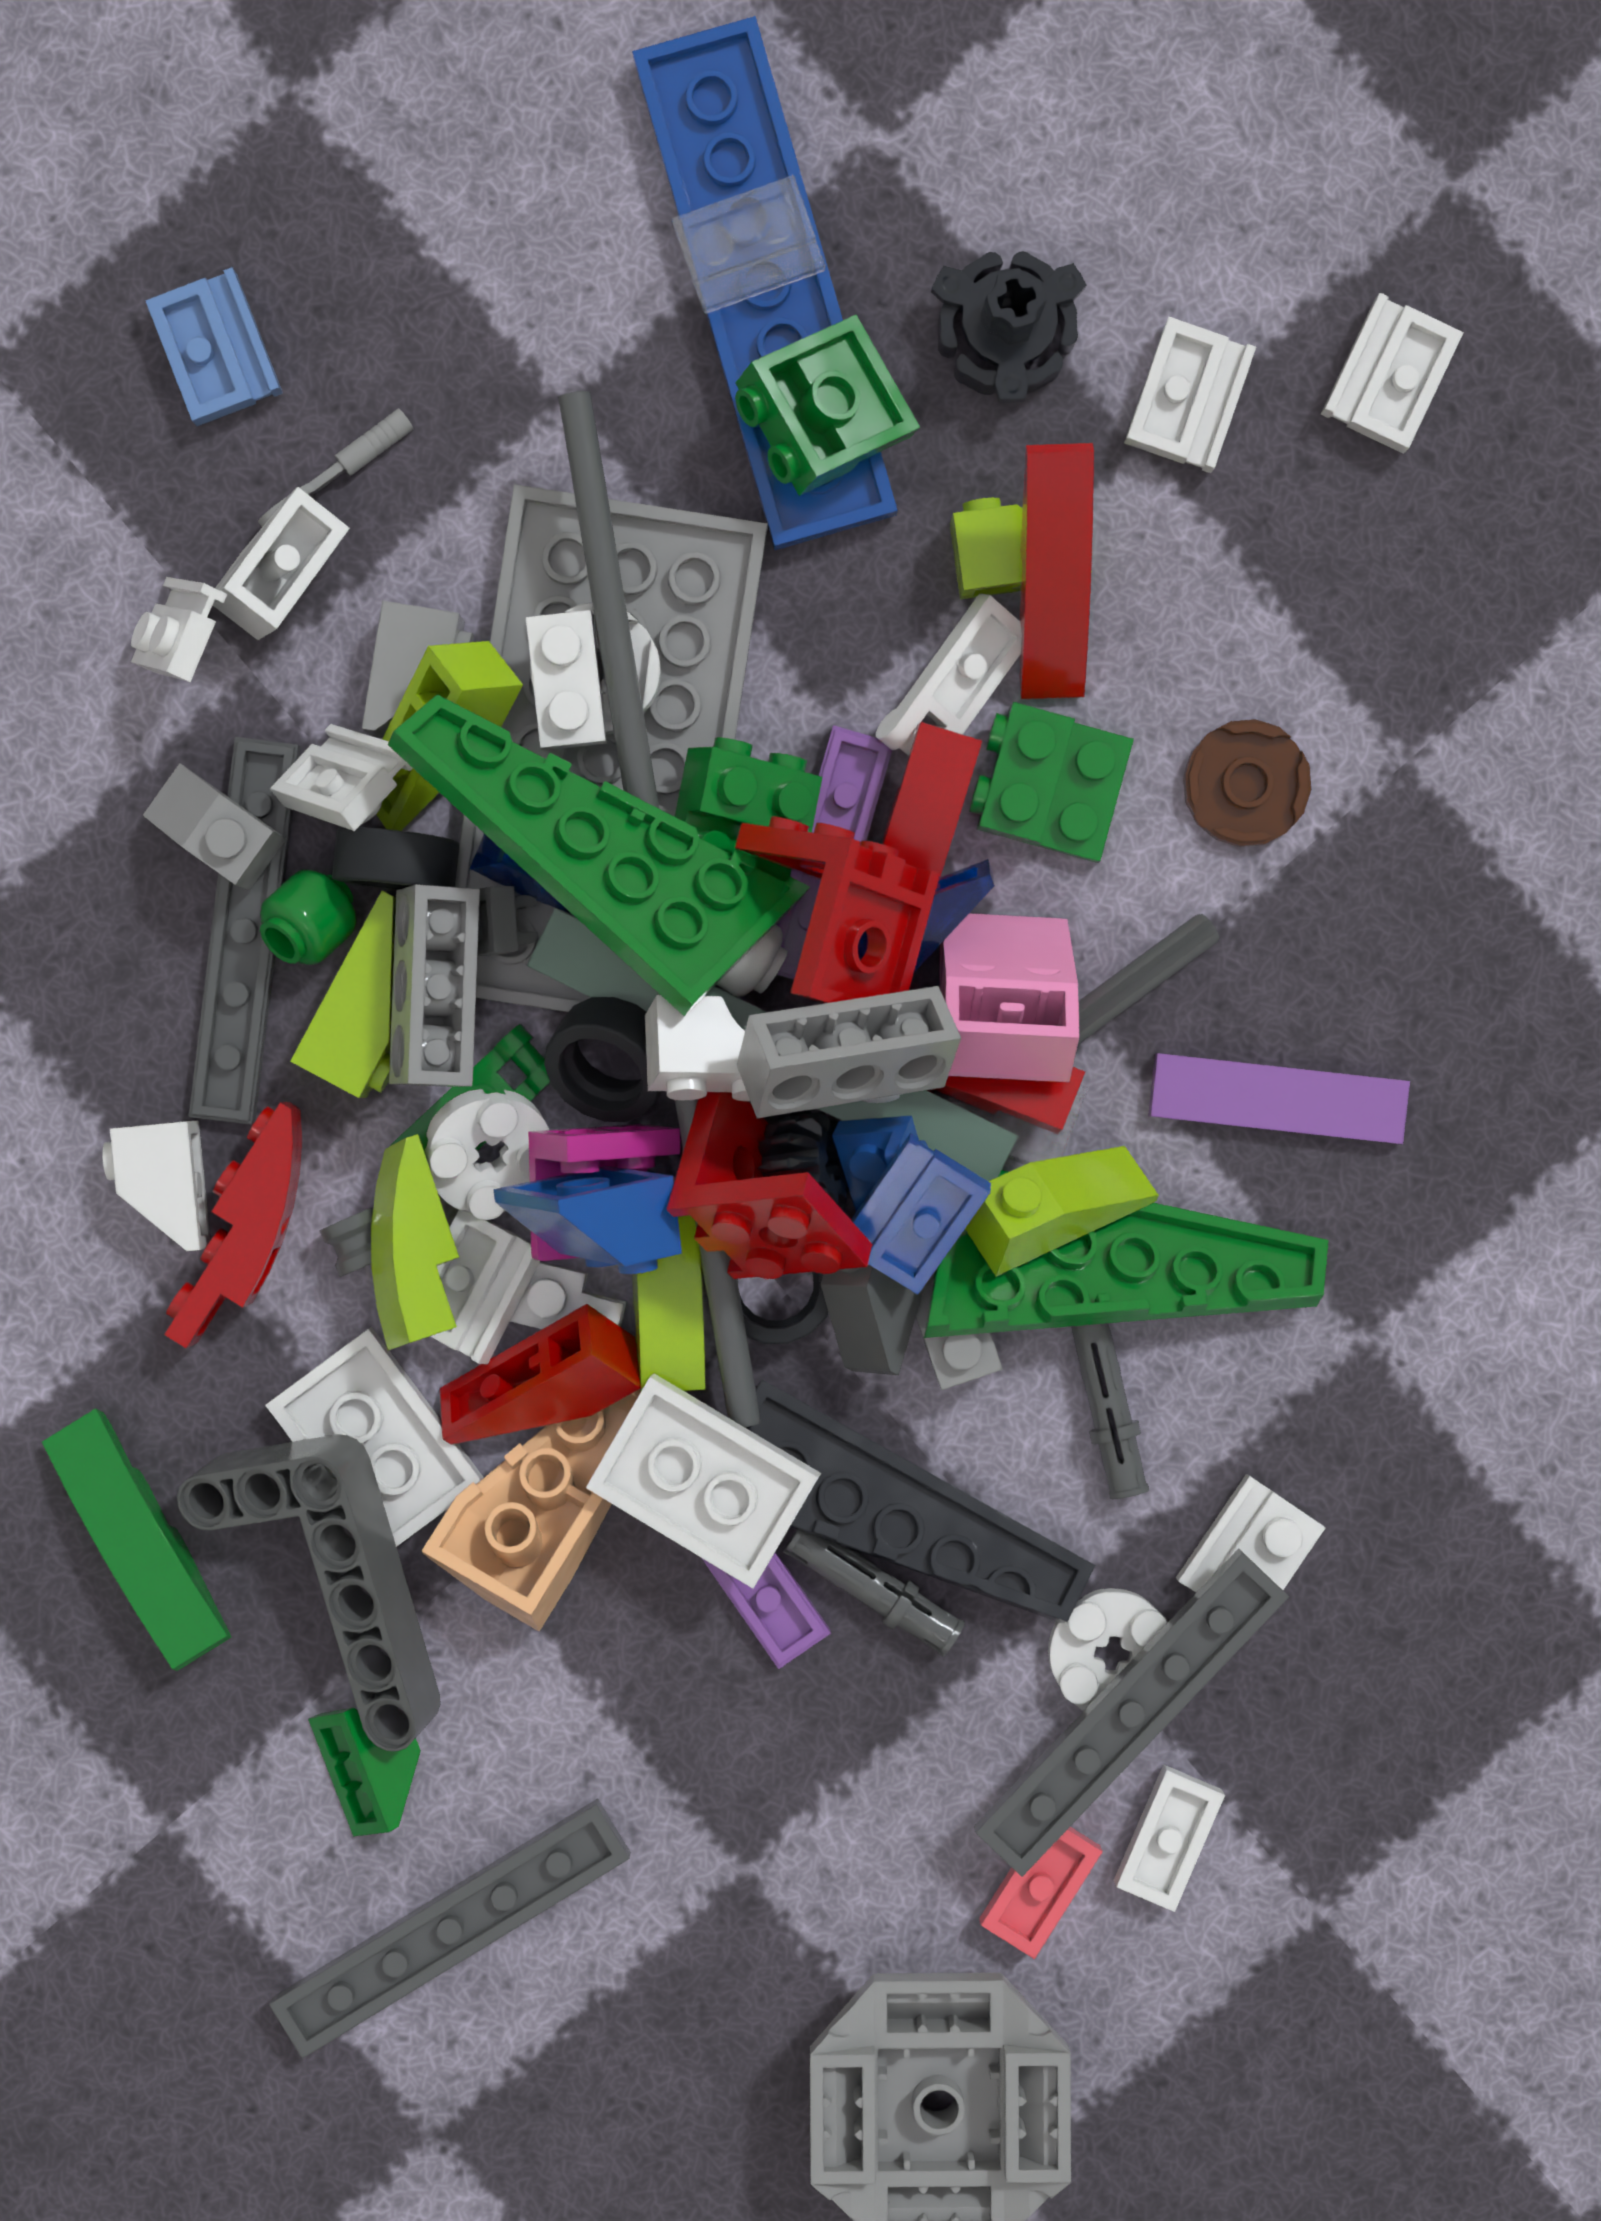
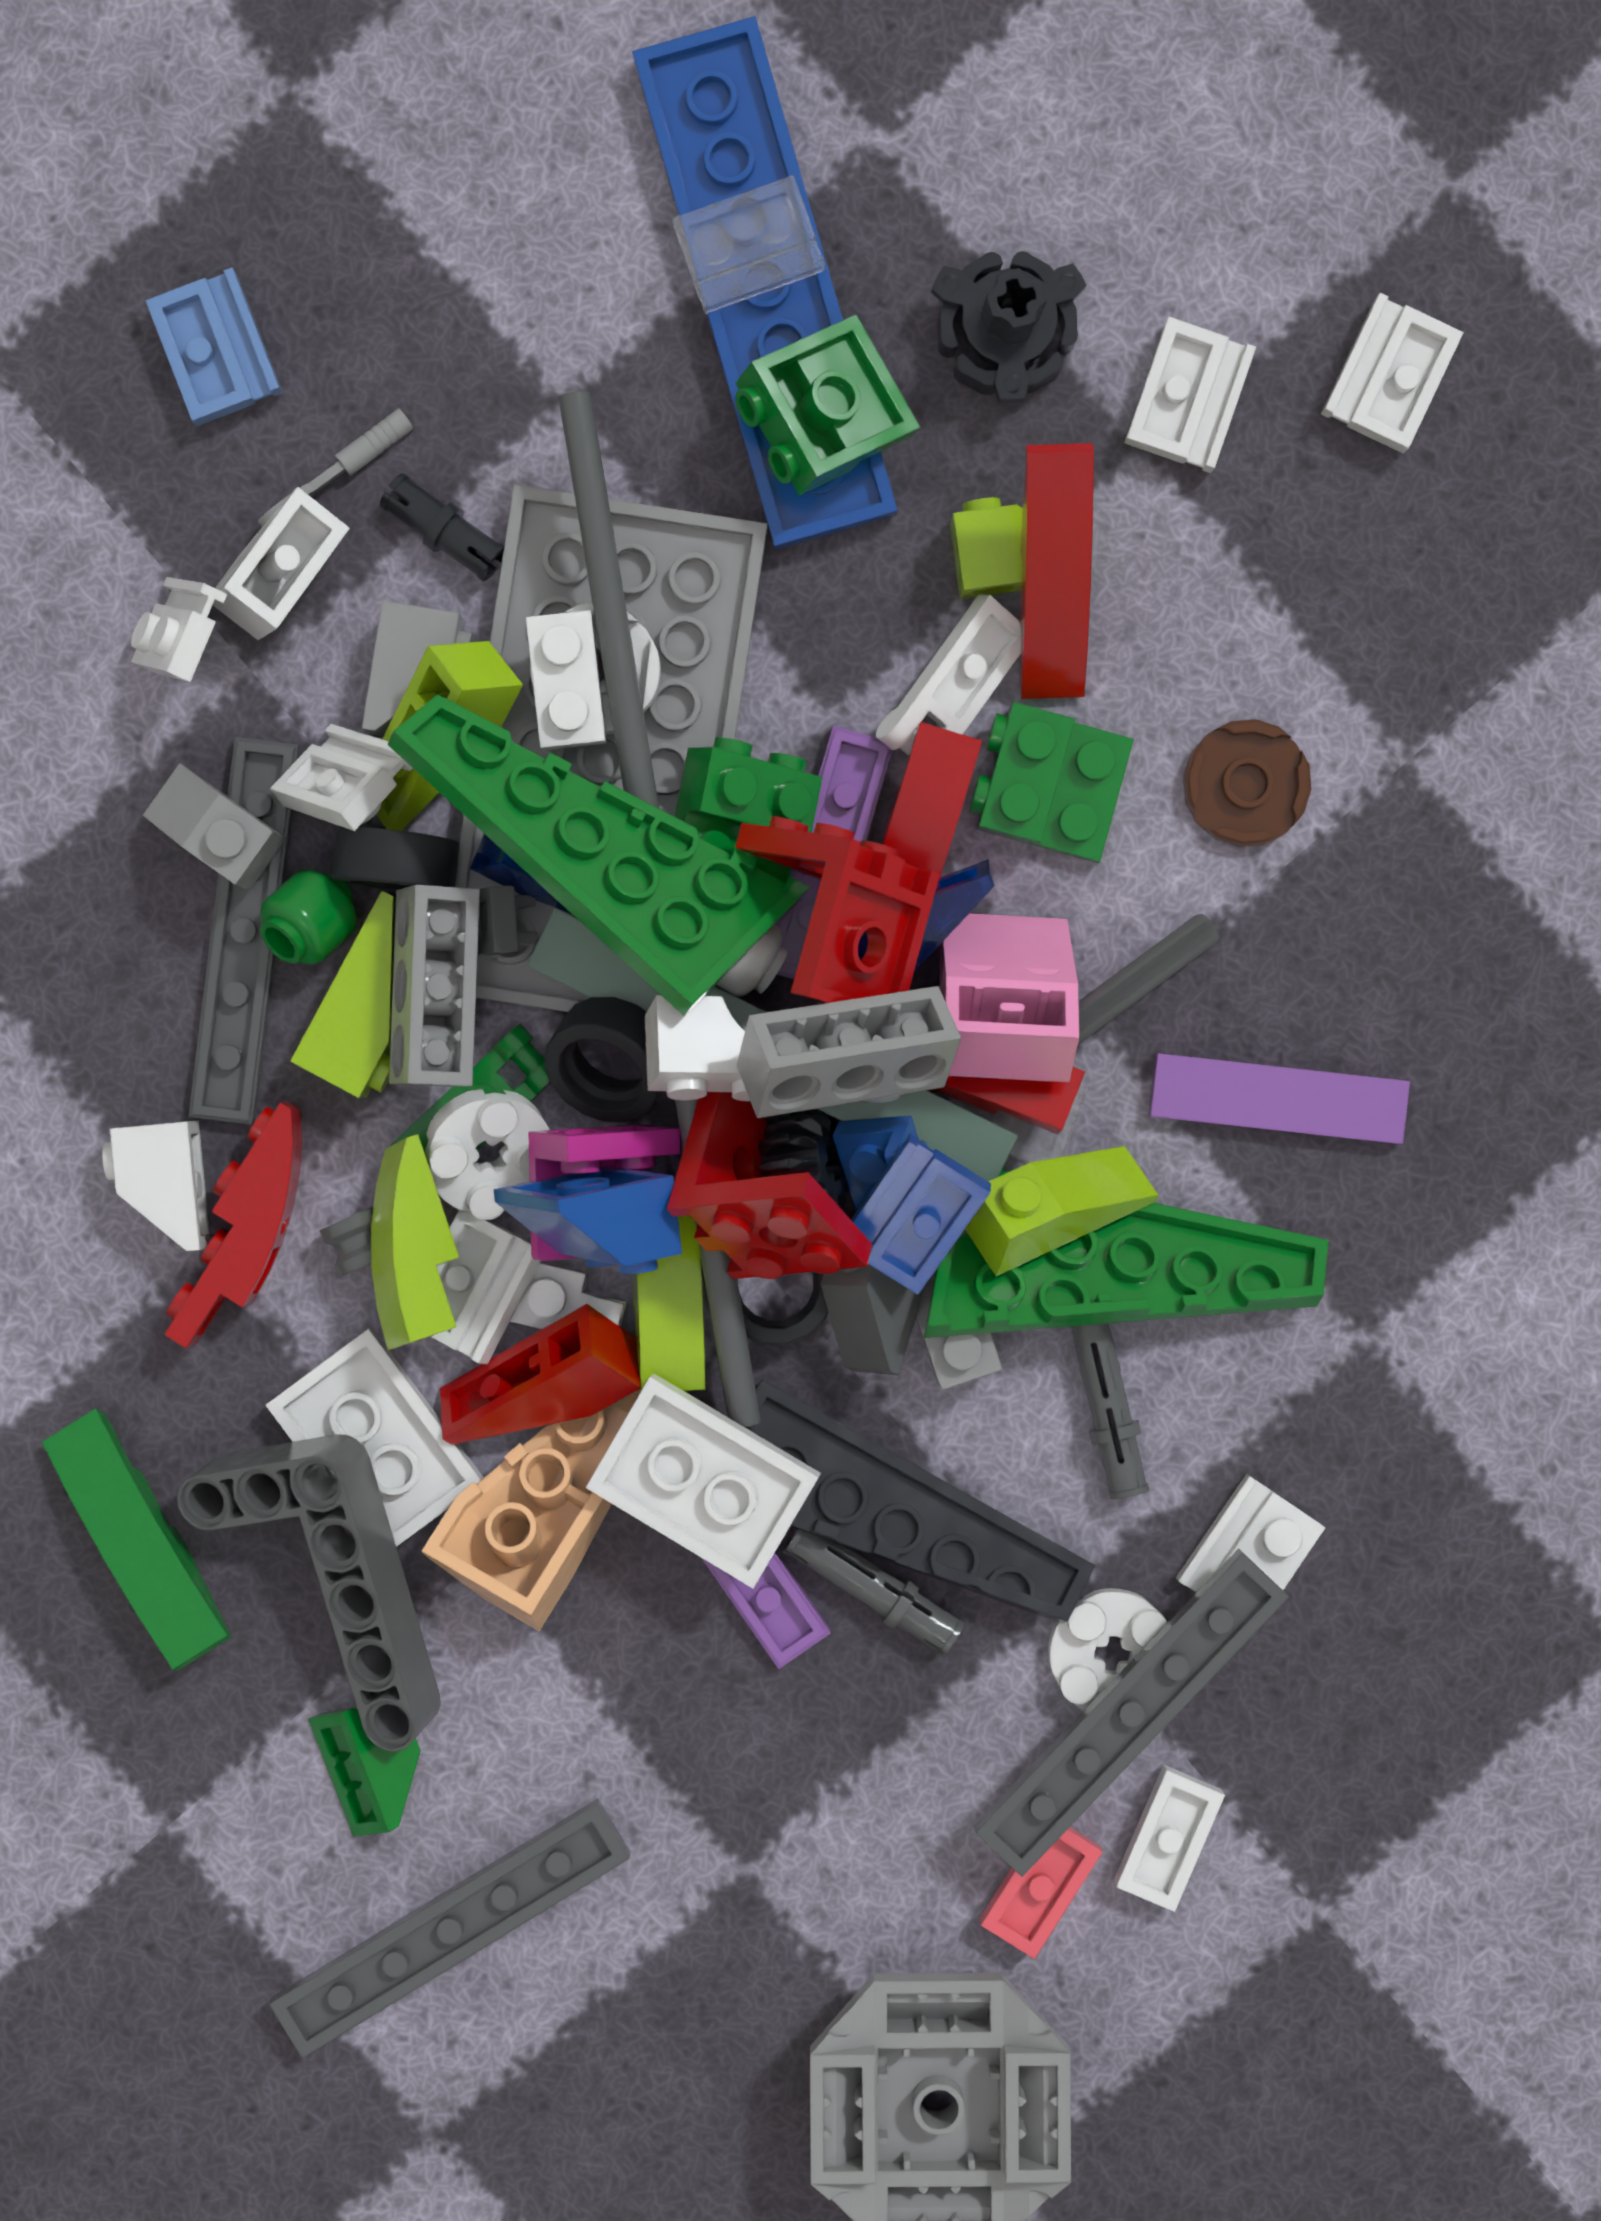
none -> black pin [380,473,504,582]

